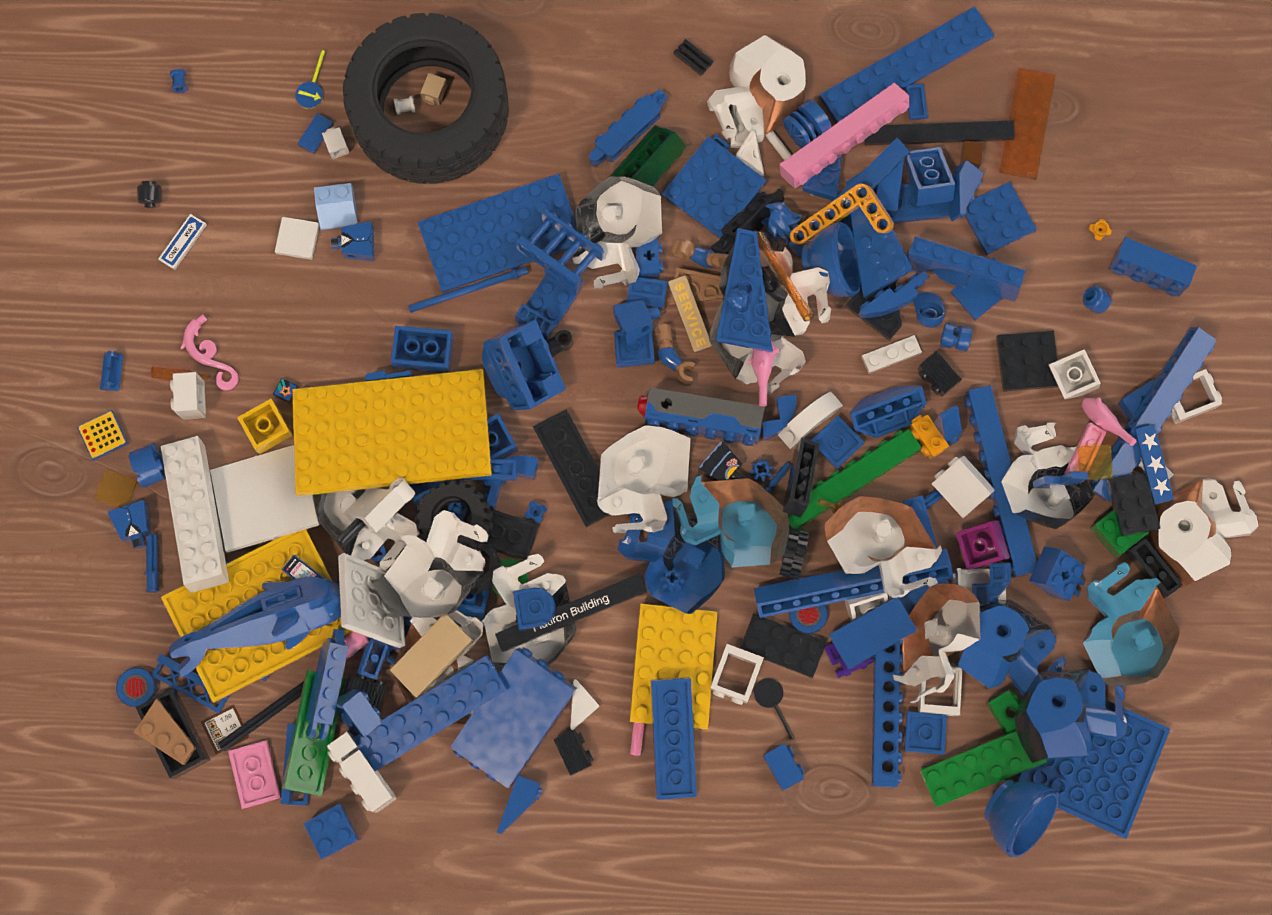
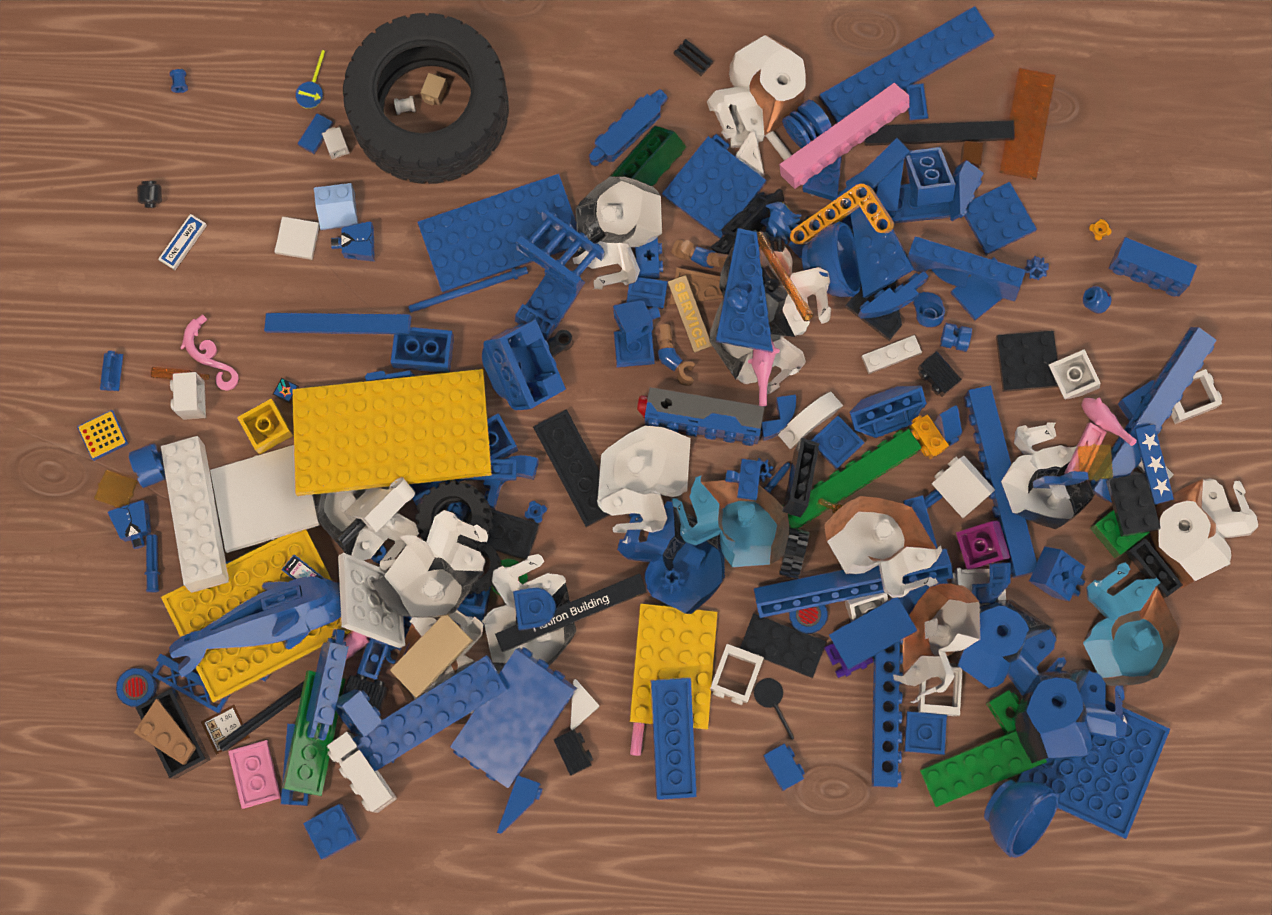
black torso [698,440,746,481] -> none
none -> blue tile [264,313,411,335]
none -> blue plate [725,459,761,500]
none -> blue gear [1025,256,1049,280]

